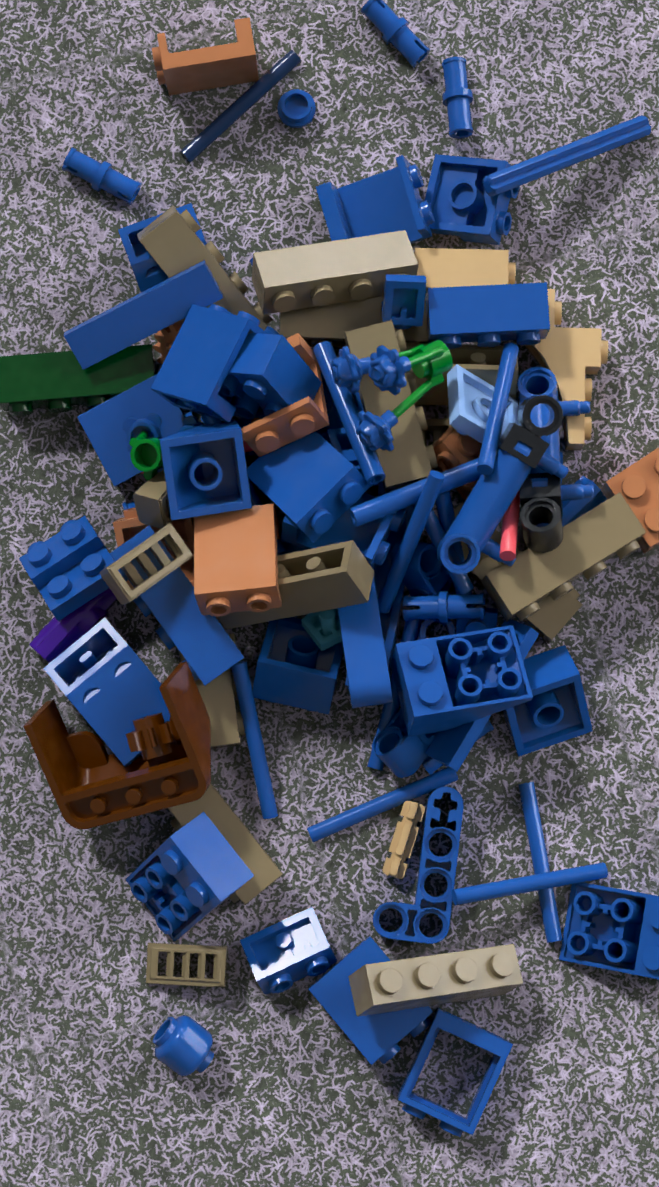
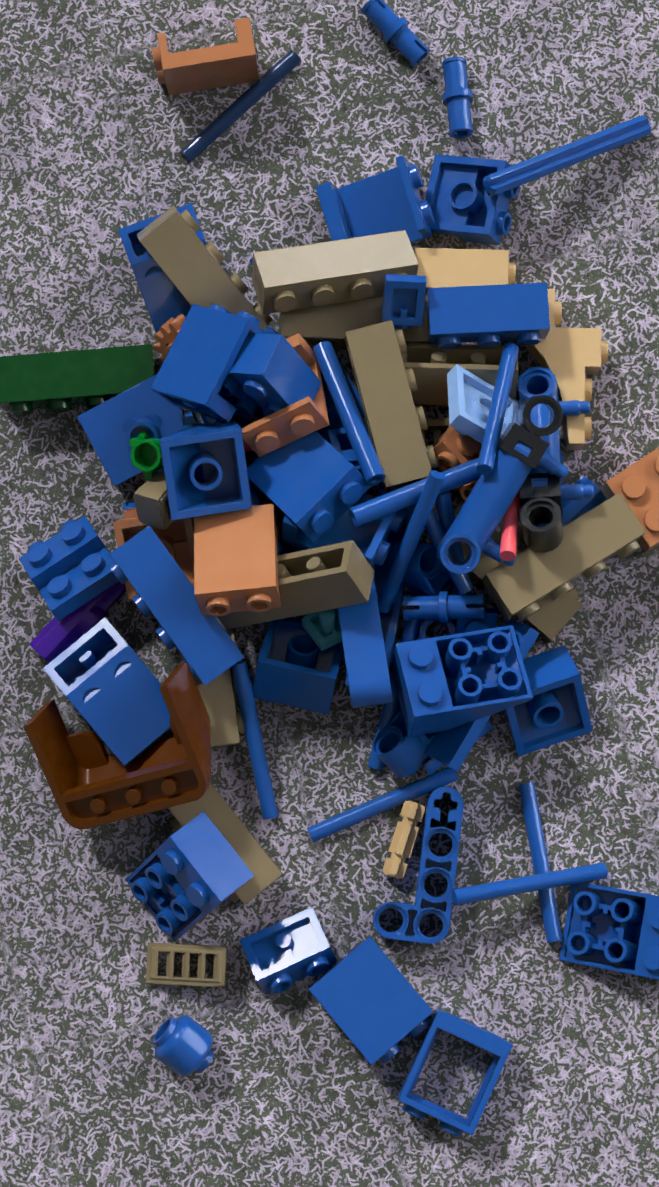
blue pin [62,148,142,205] -> none
blue tile [64,260,223,370] -> none
dark tan slope [100,523,194,605] -> none
reddish brown gear [126,713,180,760] -> none
blue plate [277,89,316,128] -> none
blue plant [331,340,453,451] -> none
brick [348,944,523,1017] -> none

